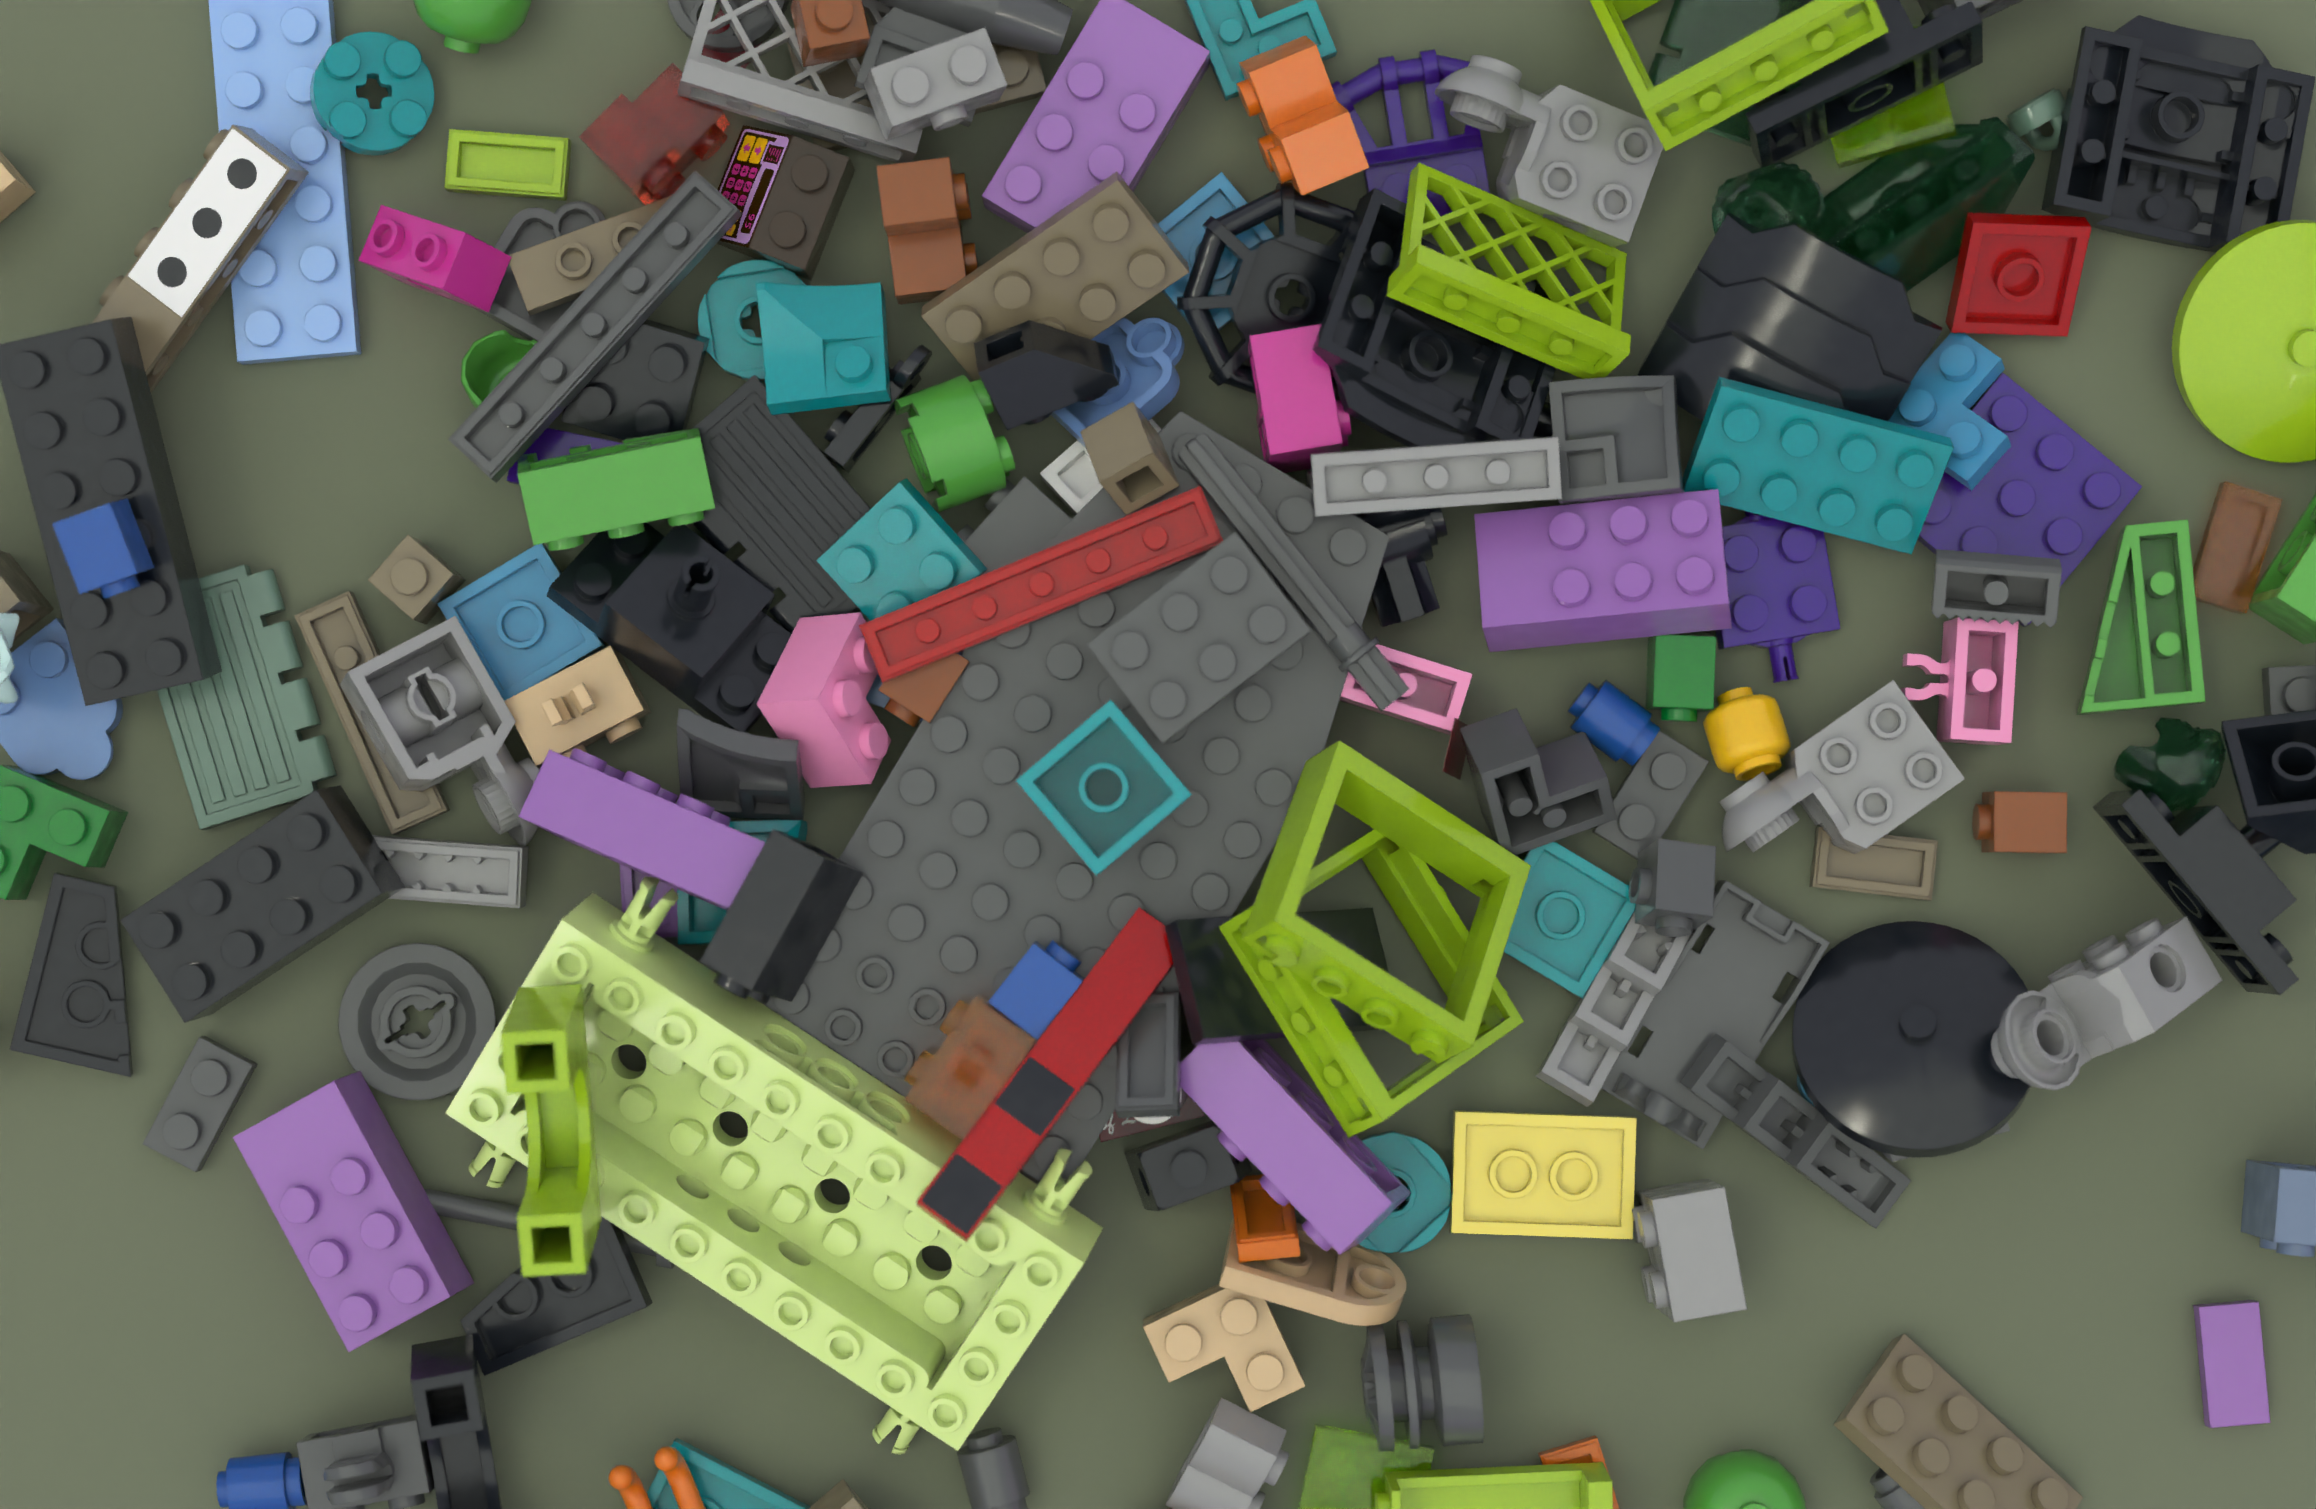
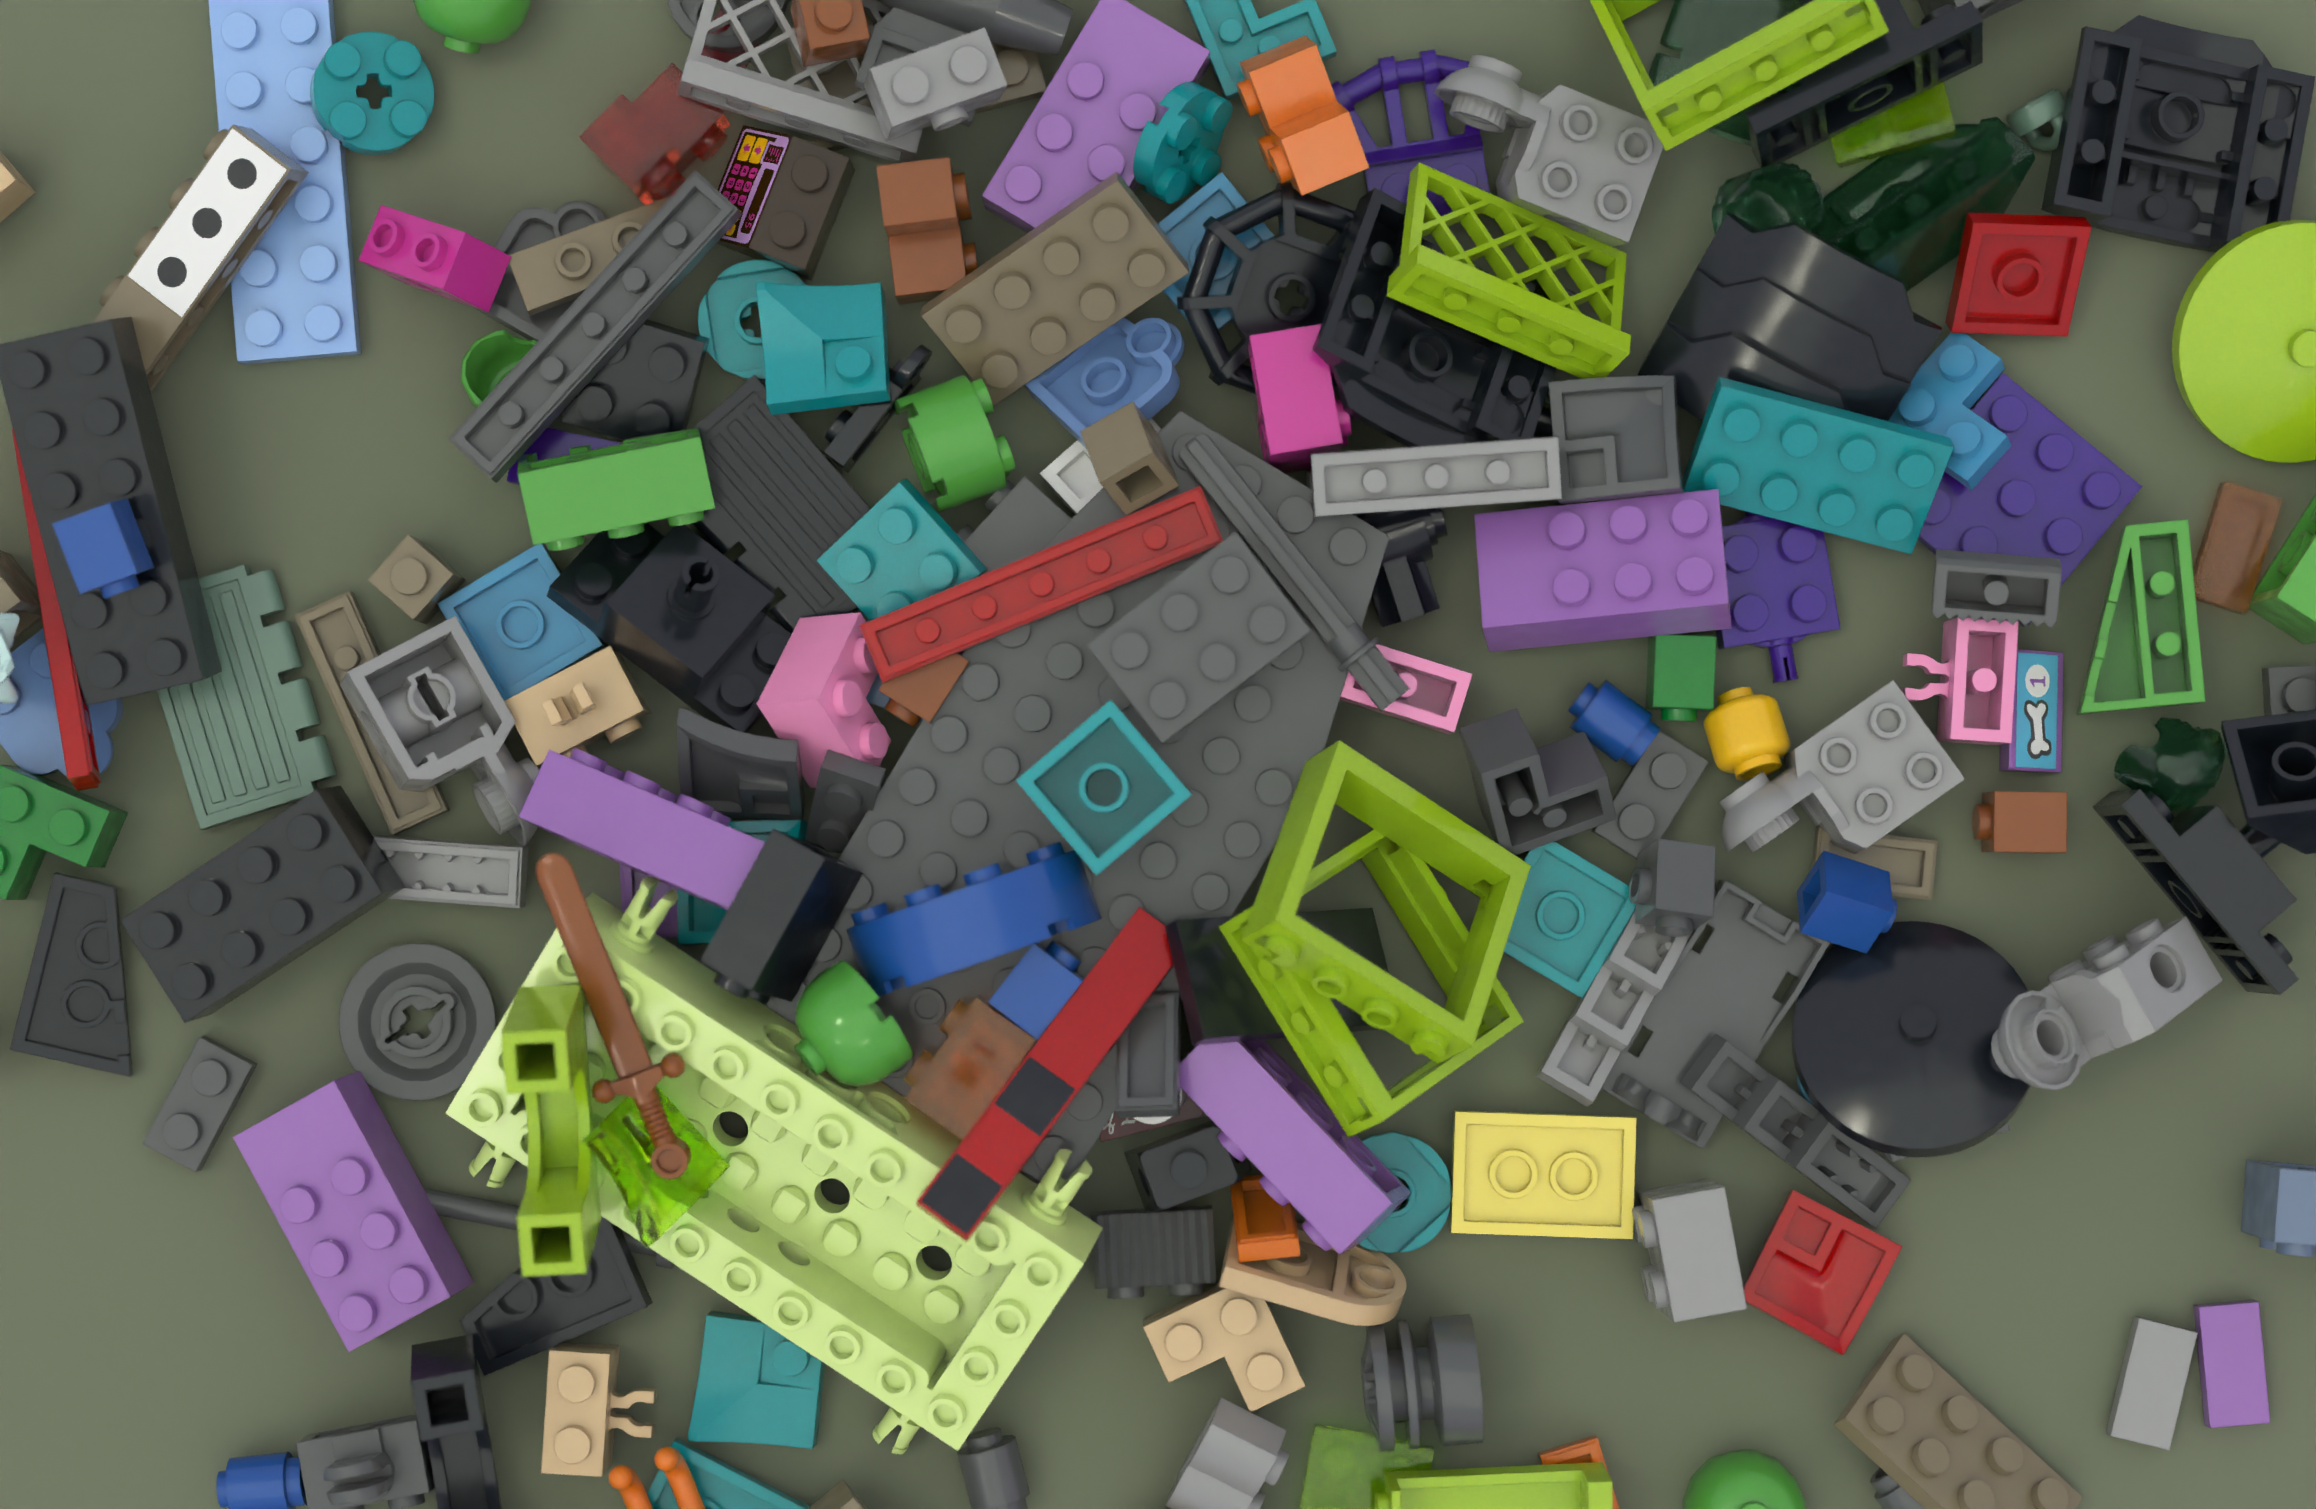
lime tile [444,129,571,201] -> none
black slope [974,320,1119,431] -> none
dark red sticker [1442,718,1467,780] -> none
none -> red tile [12,429,101,791]
none -> dark orange sword [535,853,692,1179]
none -> tan brick [541,1342,657,1477]
none -> clear neon green plate [583,1085,730,1248]
none -> teal plate [688,1311,825,1449]
none -> bright green cylinder [794,960,913,1086]
none -> dark grey plate [805,749,886,853]
none -> blue brick [846,842,1102,997]
none -> dark grey brick [1091,1205,1216,1299]
none -> teal plate [1133,81,1233,204]
none -> red plate [1743,1190,1902,1355]
none -> blue brick [1797,851,1897,954]
none -> slope [1999,650,2064,773]
none -> light grey tile [2106,1316,2198,1451]

